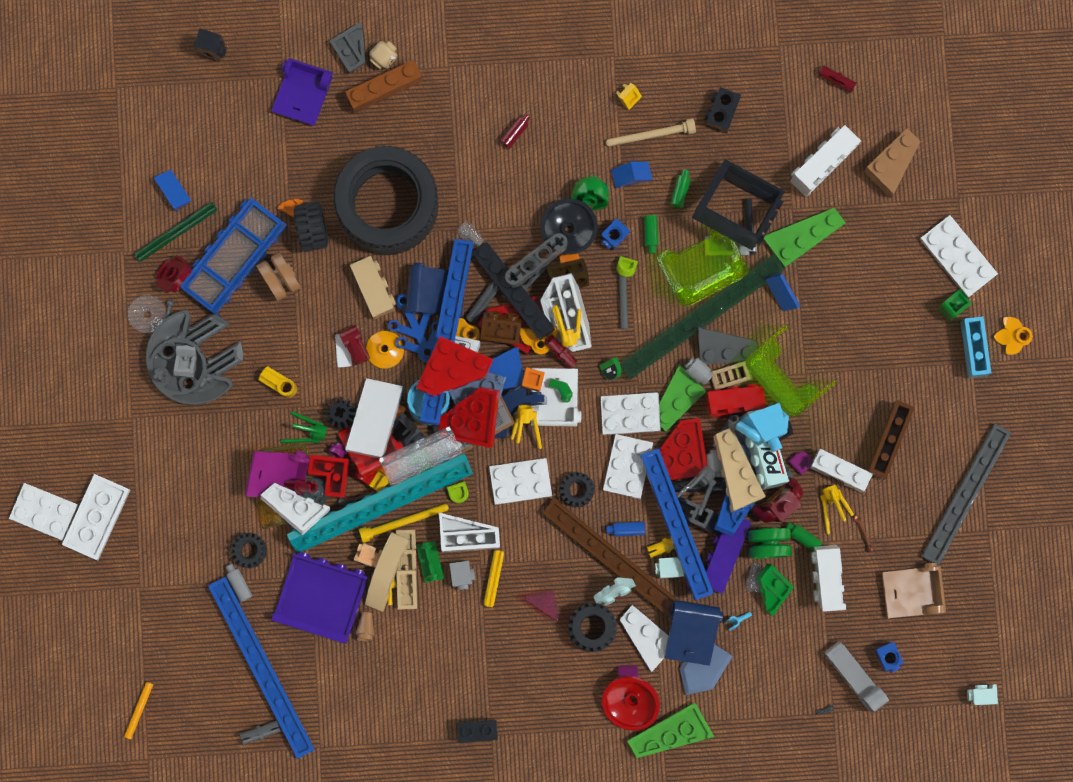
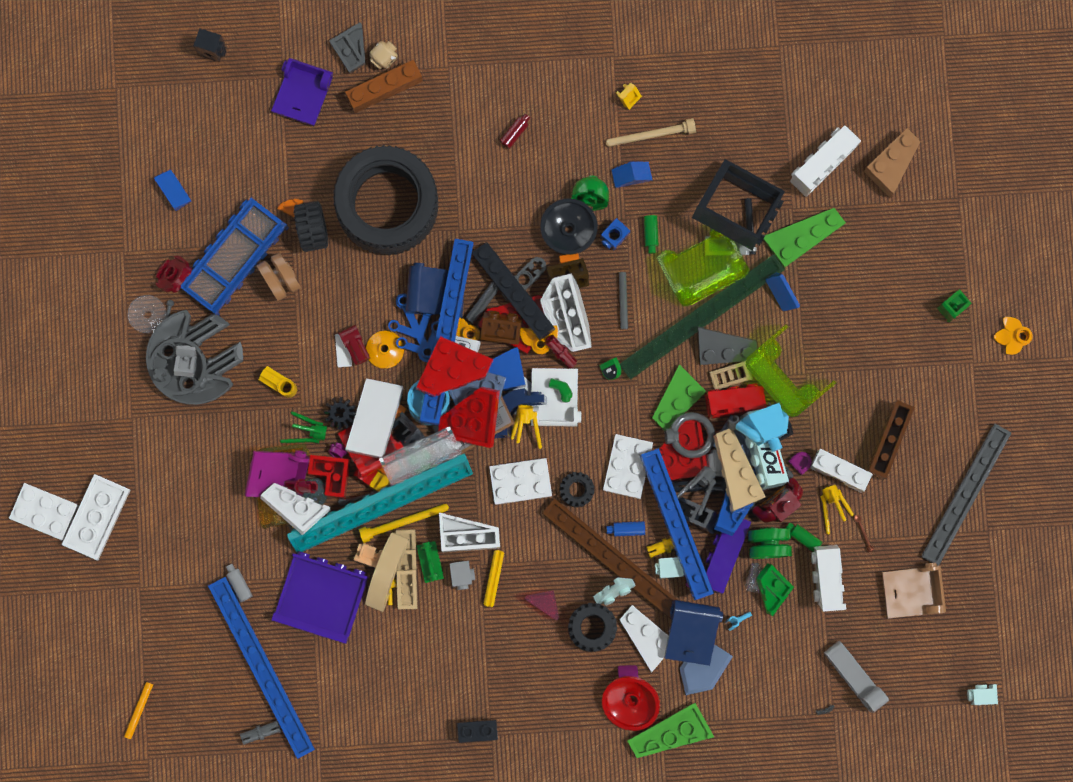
dark green axle [134,202,217,262] -> none
black tyre [231,533,267,568] -> none
tan brick [350,256,396,320] -> none
medium nougat cone [355,612,375,642] -> none
lime tile [447,481,468,503] -> none
clear cone [456,221,485,248] -> none
dark grey beam [505,233,568,288] -> none
orange tile [521,367,545,392] -> none
yellow plant [552,305,582,347] -> none
white plate [601,393,661,435] -> none
lime tile [616,256,638,277] -> none
green cylinder [670,169,691,208] -> none
light grey brick [685,357,713,386] -> none
black brick [704,87,741,134] -> none
dark red pin [818,65,857,93] -> none
blue brick [874,642,904,673] -> none
white plate [920,215,998,298] -> none
medium azure brick [960,317,991,378] -> none
none -> dark grey piece [664,412,715,458]

